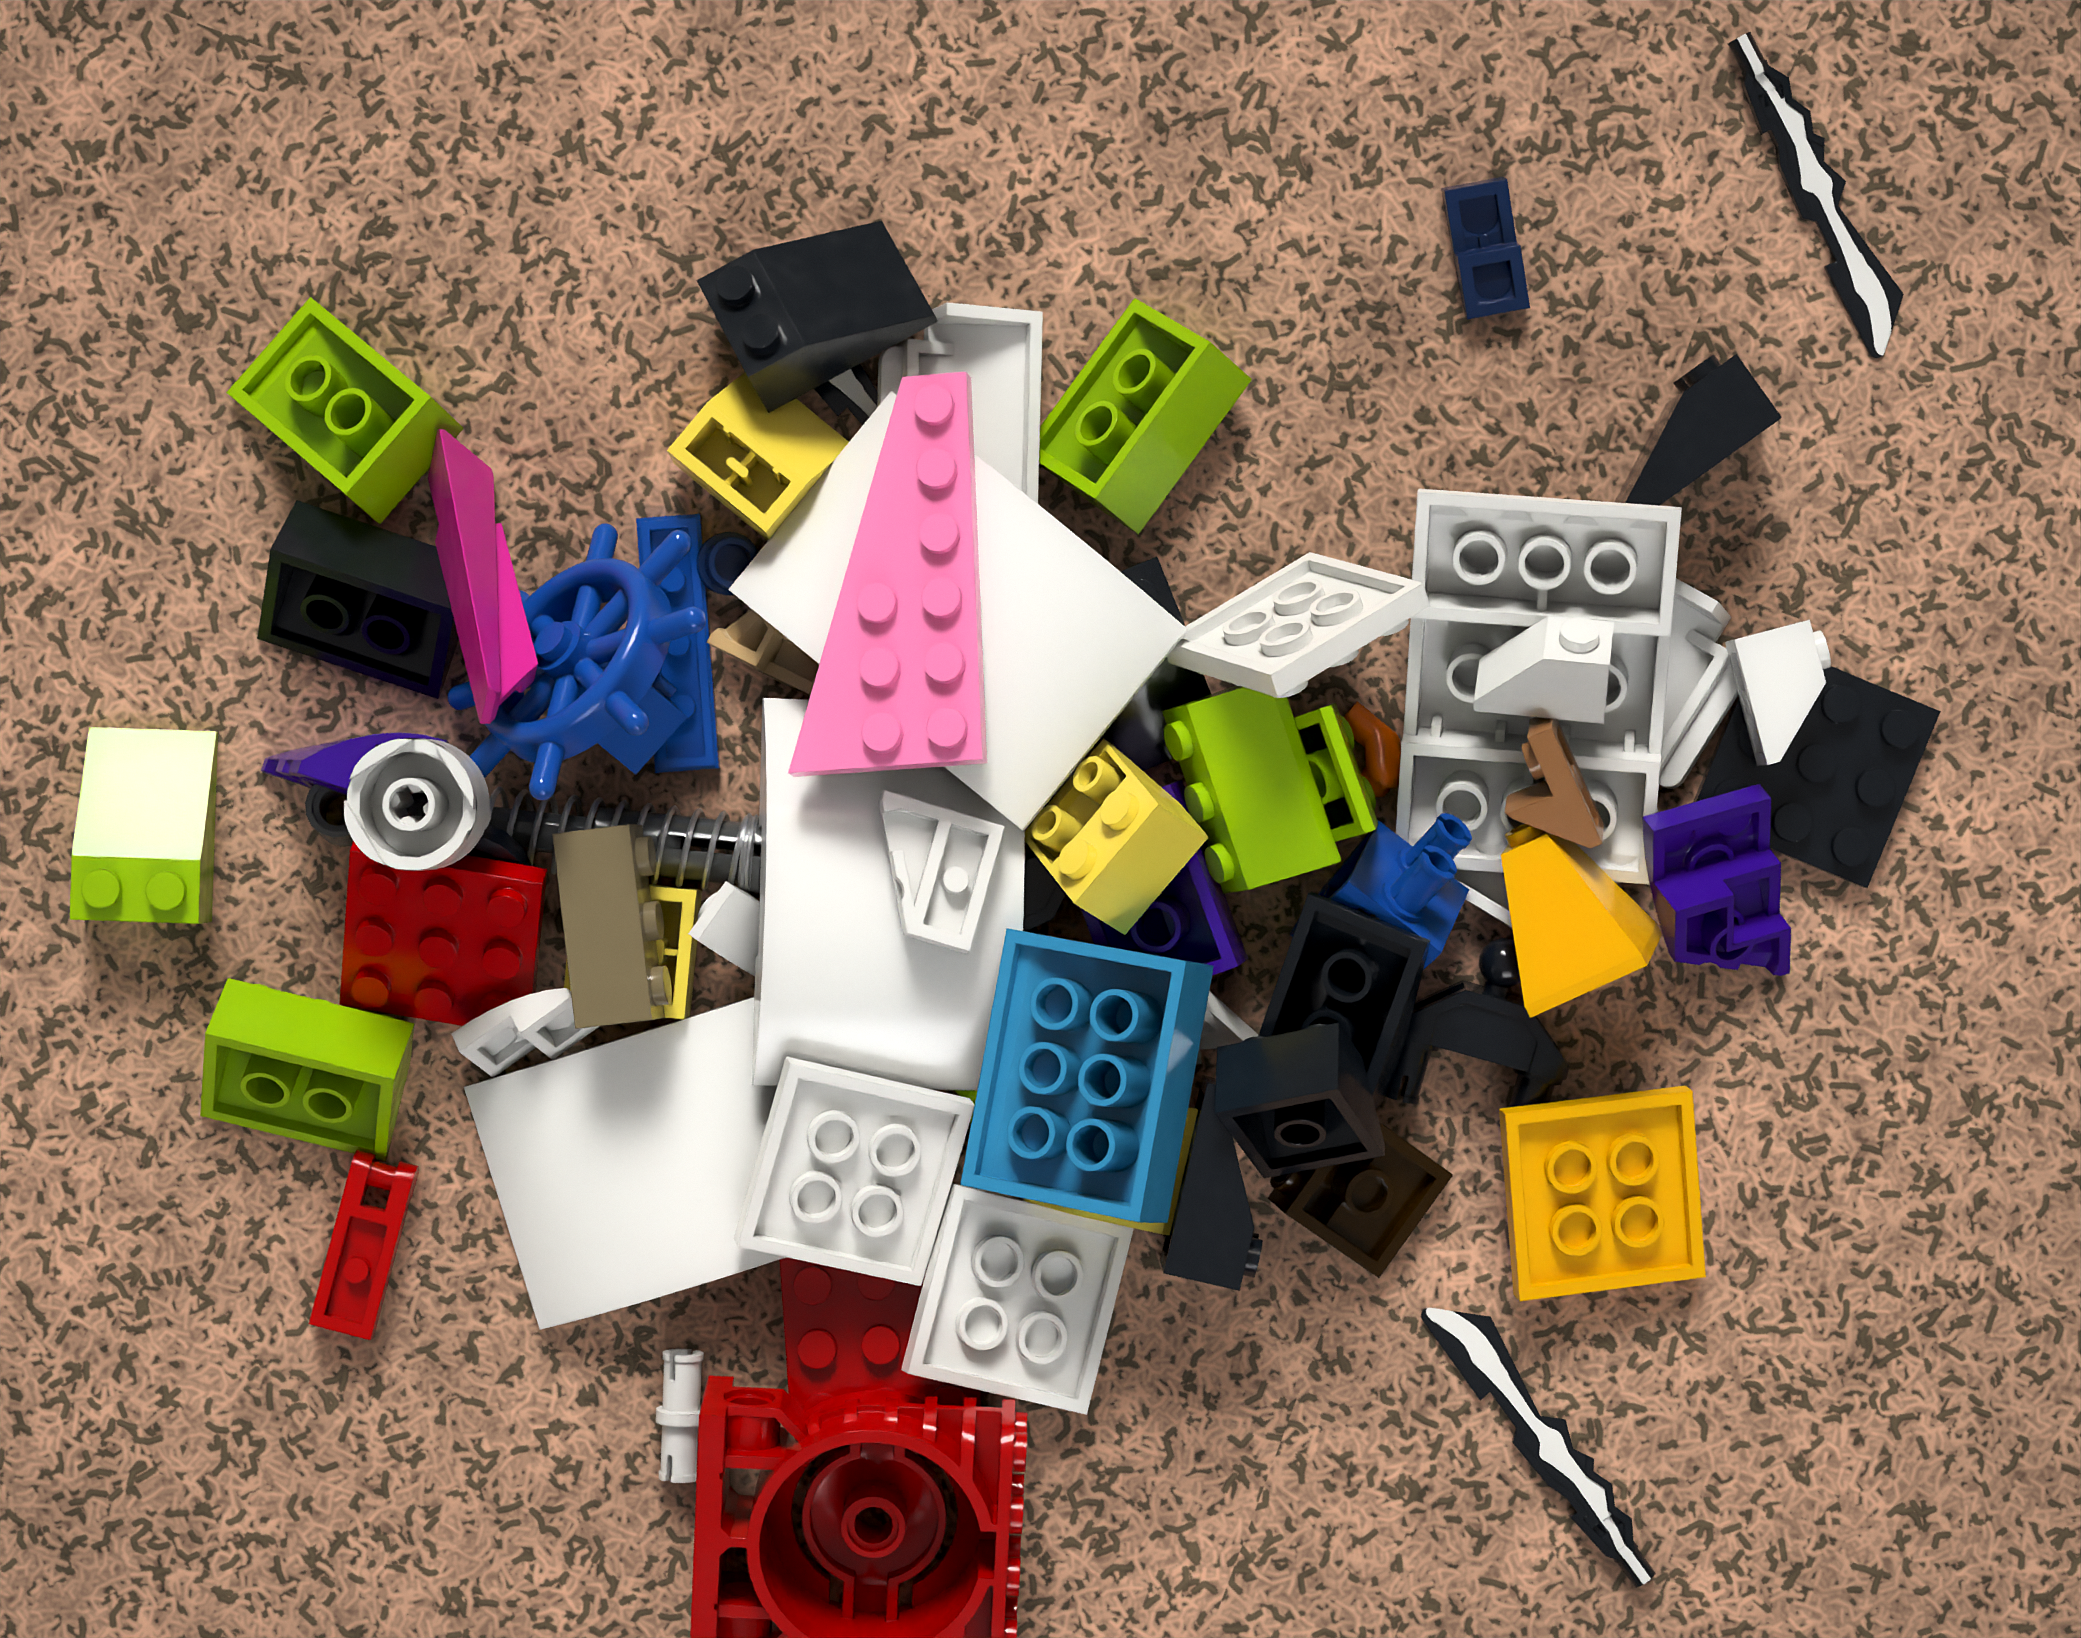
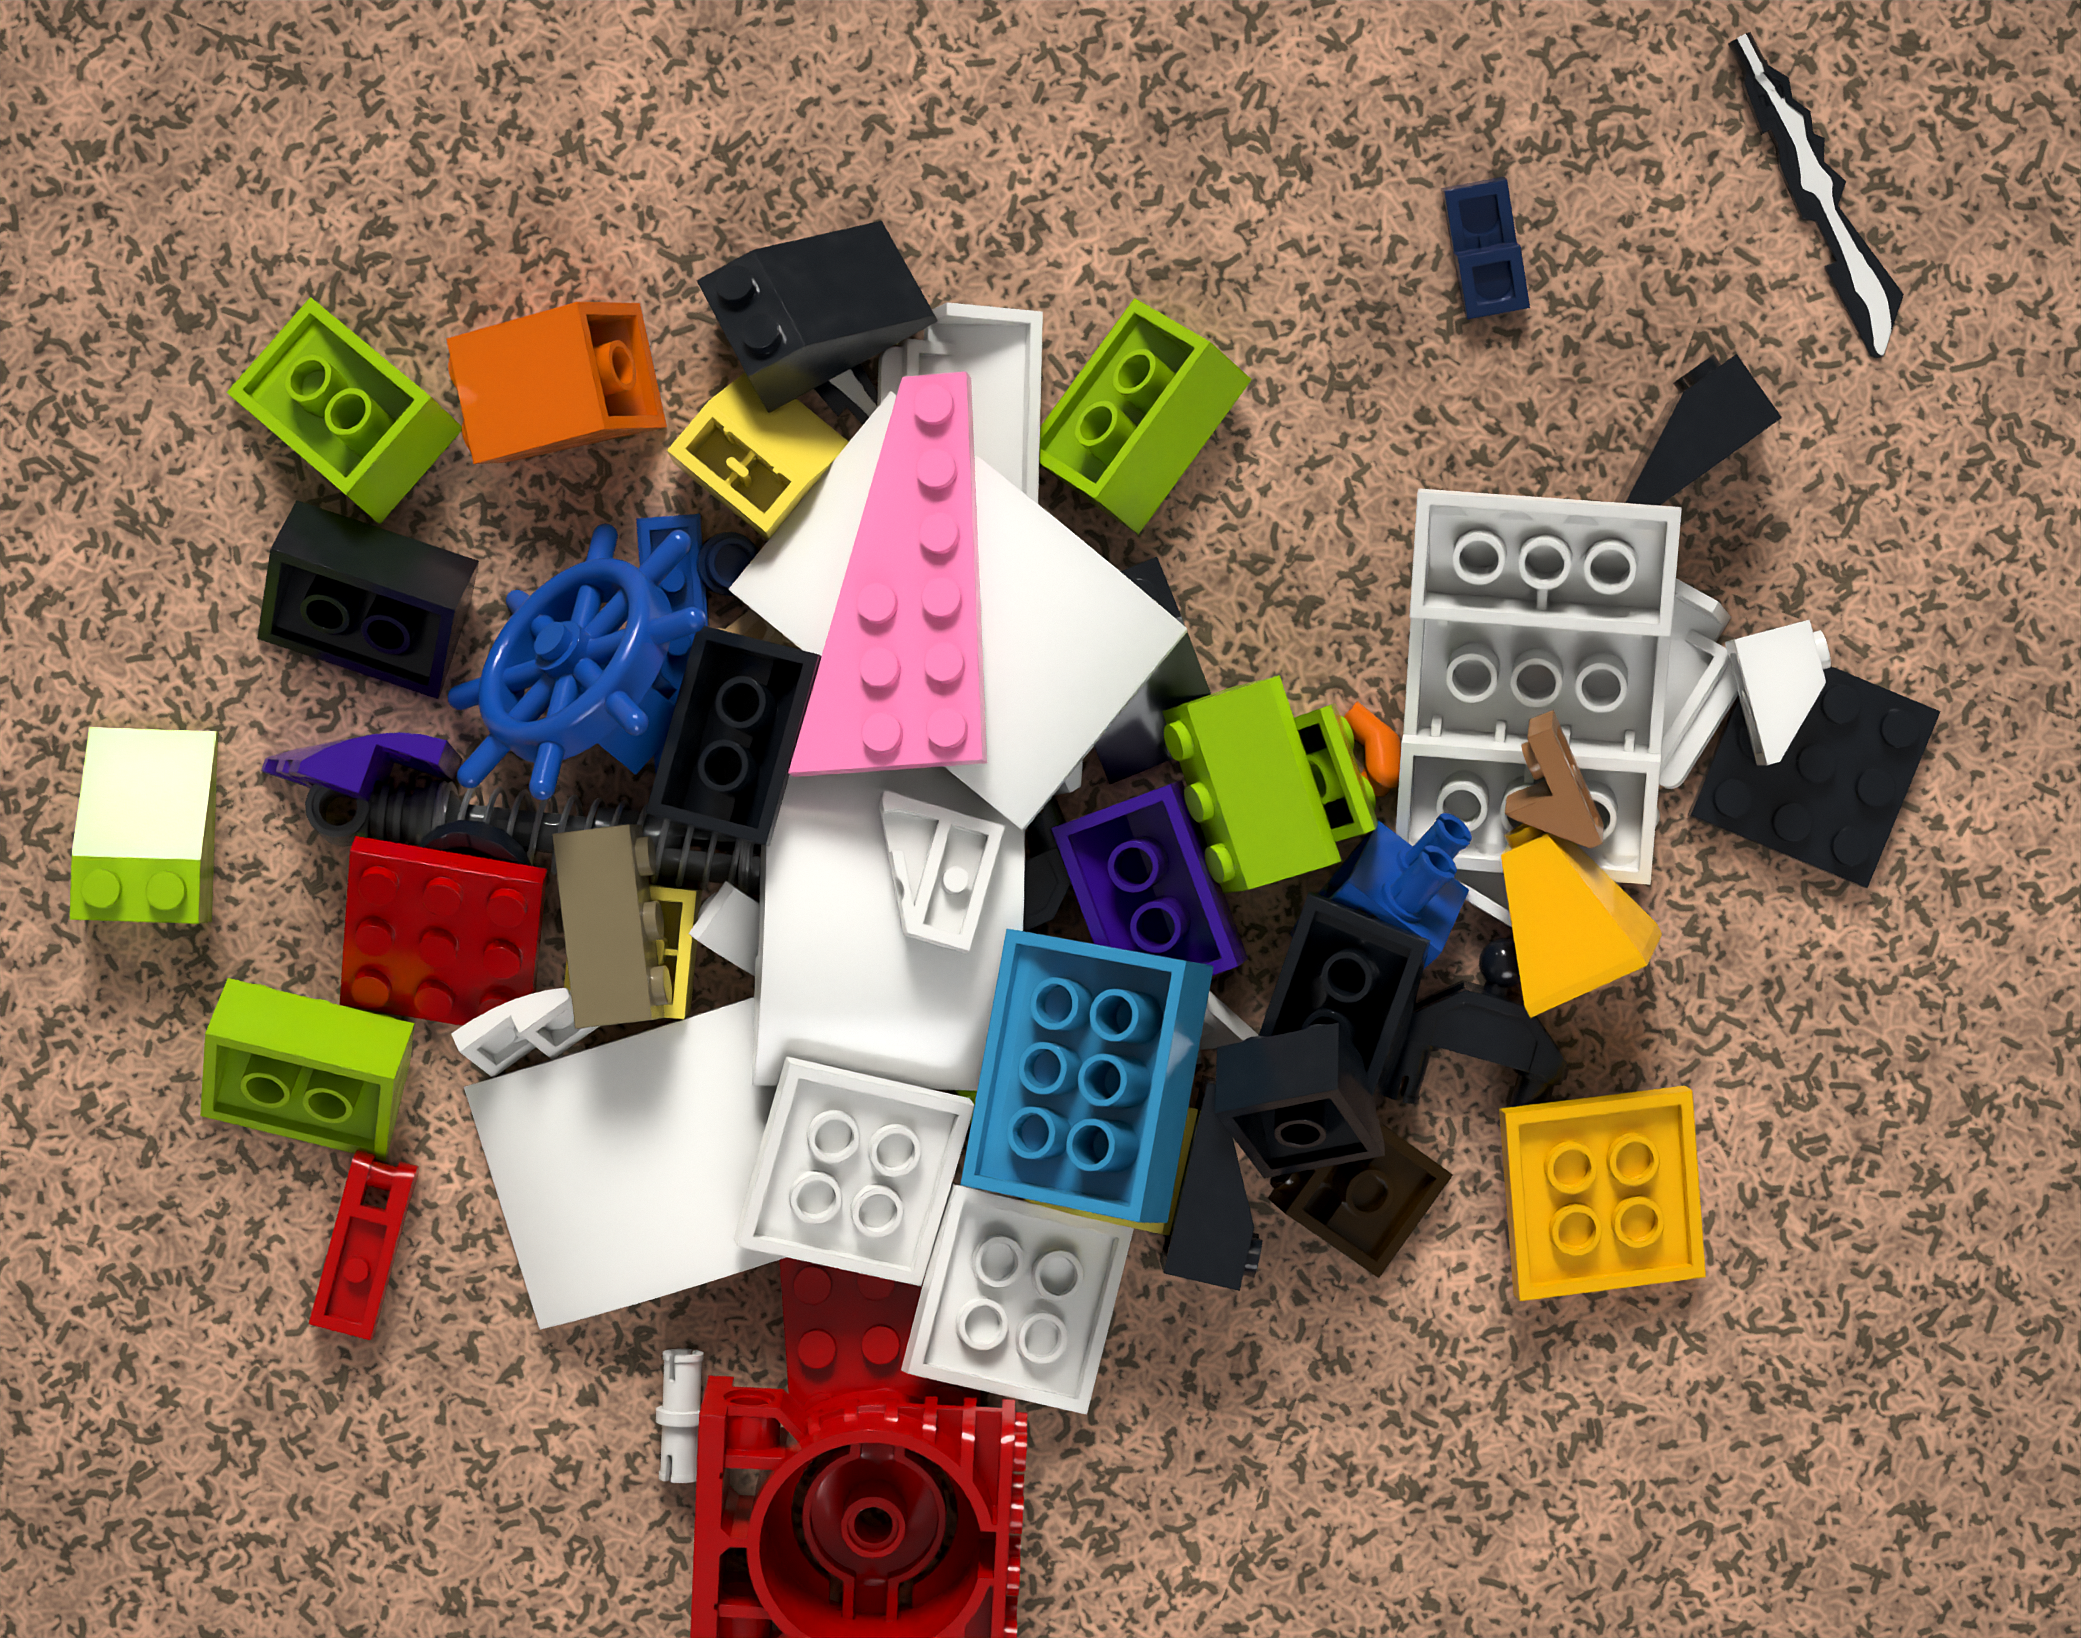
white brick [344,738,491,871] -> none
dark pink wedge [428,429,538,724] -> none
light yellow slope [1025,738,1209,935] -> none
white plate [1167,552,1430,698] -> none
black sword [1421,1308,1656,1588] -> none
white slope [1473,616,1614,724] -> none
dark purple slope [1642,784,1791,976] -> none
none -> orange slope [446,302,667,464]
none -> black slope [646,626,822,846]

